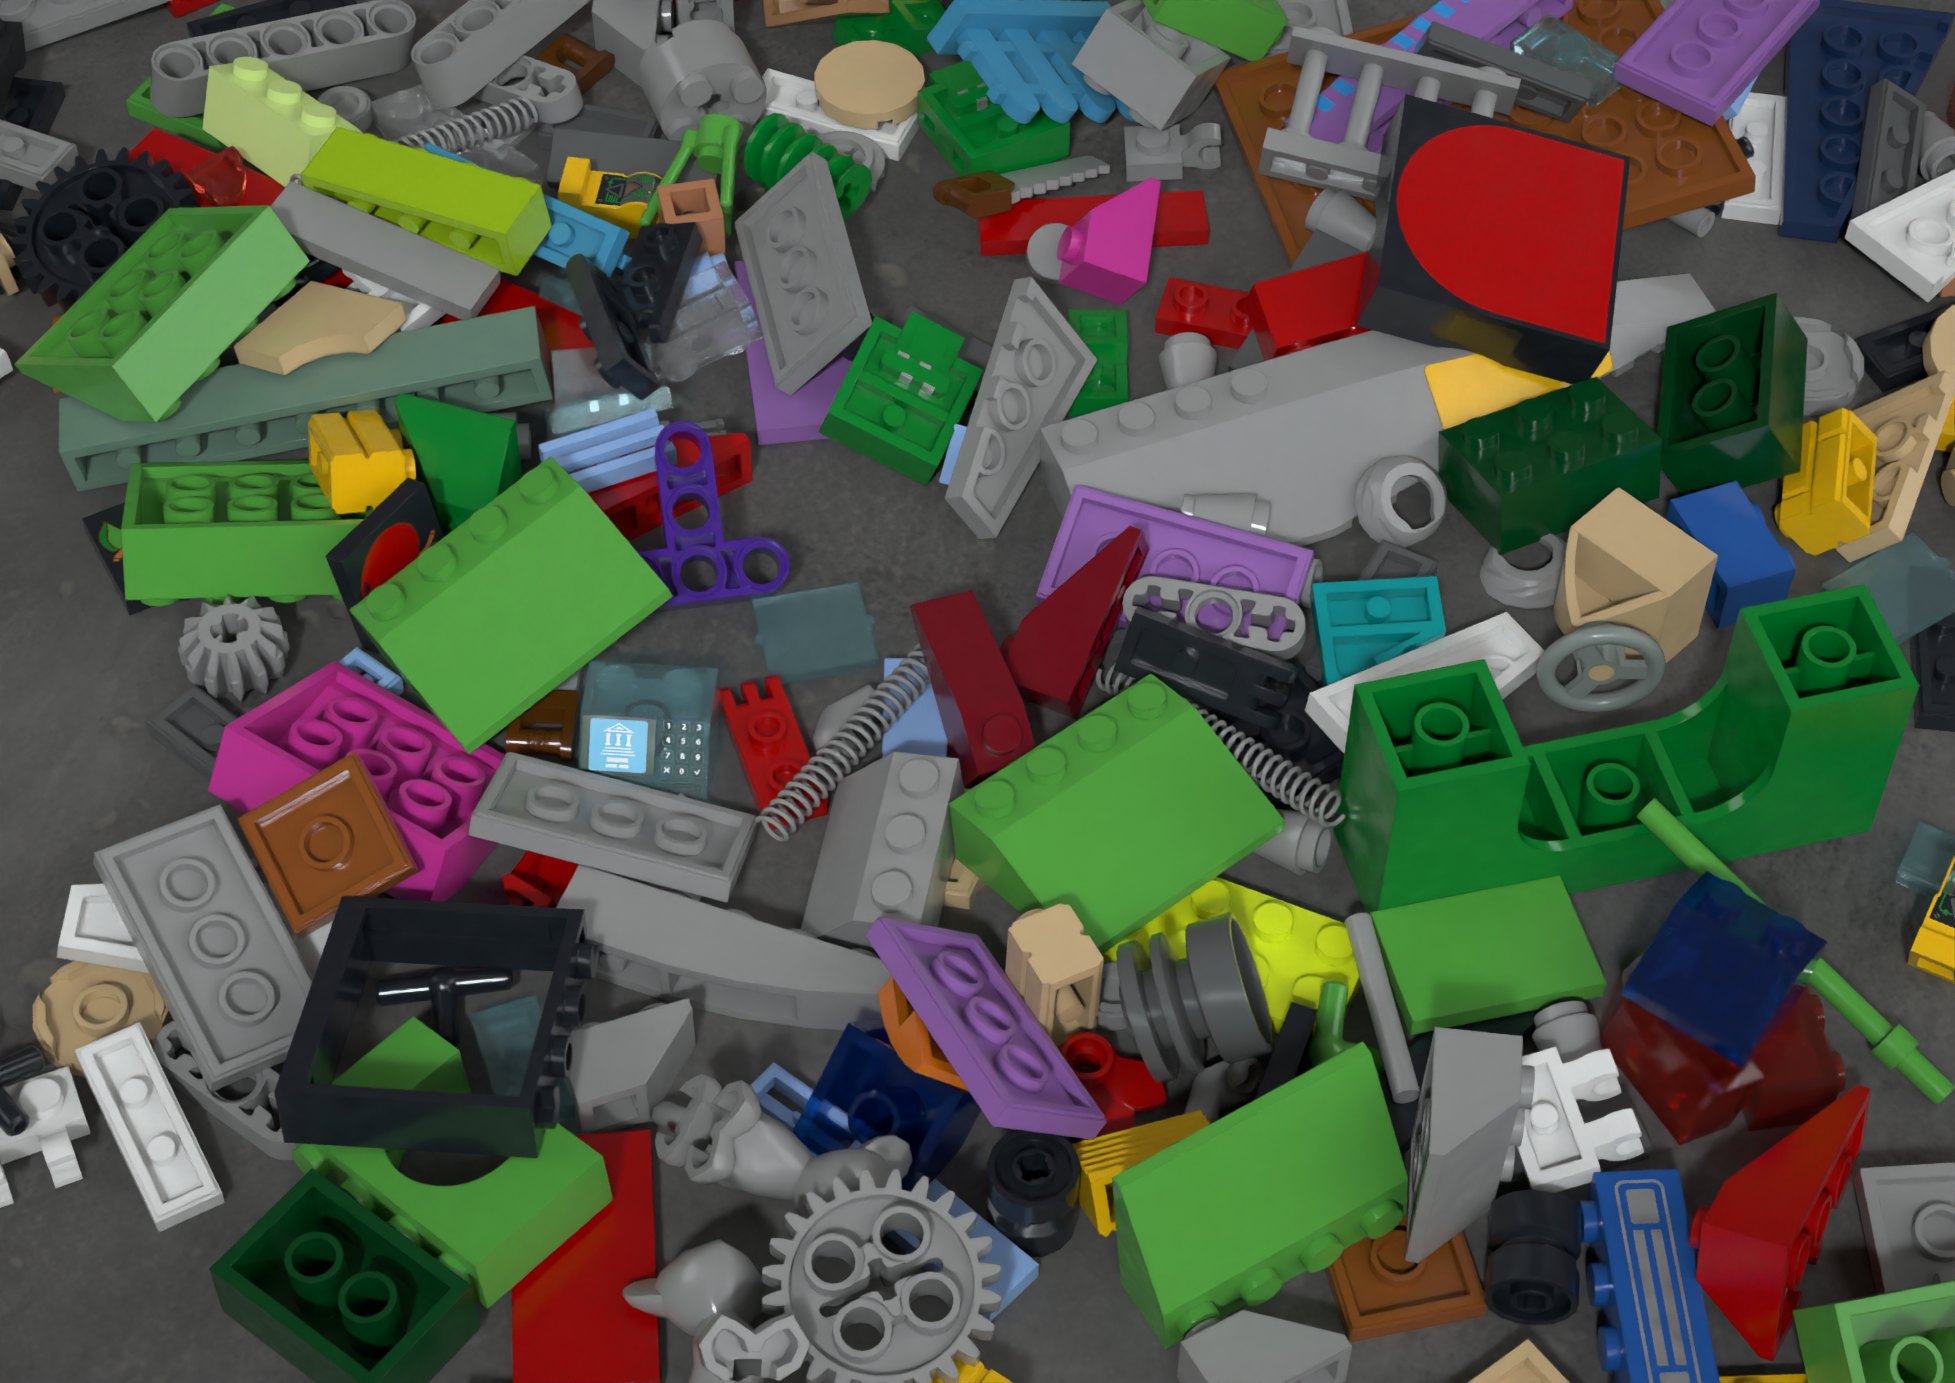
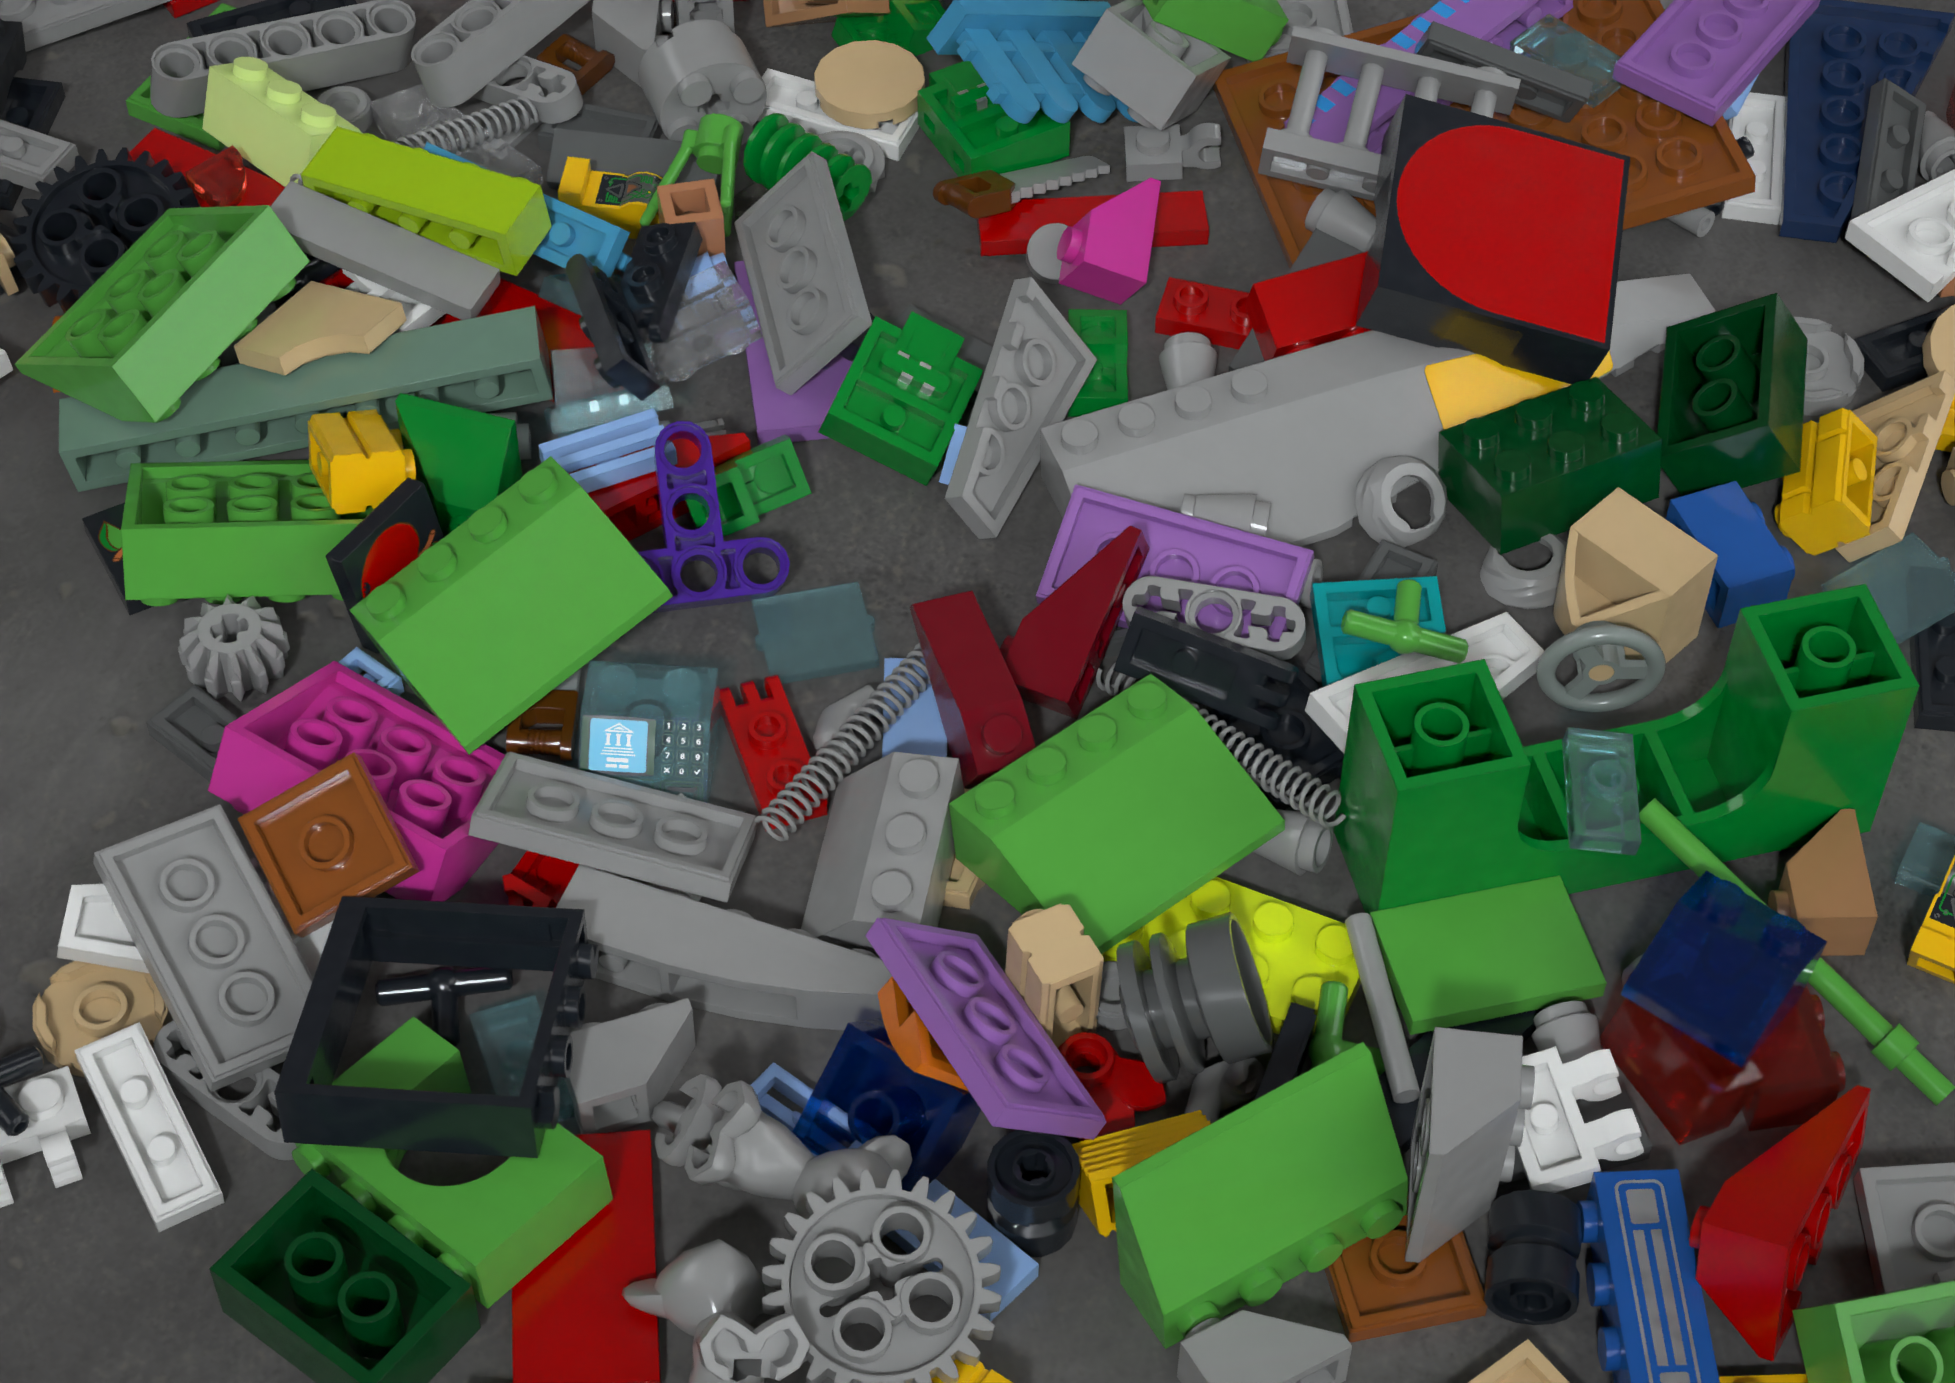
none -> green slope [685,434,812,537]
none -> bright green piece [1341,579,1468,664]
none -> clear light blue plate [1562,727,1642,855]
none -> medium nougat slope [1768,809,1878,956]

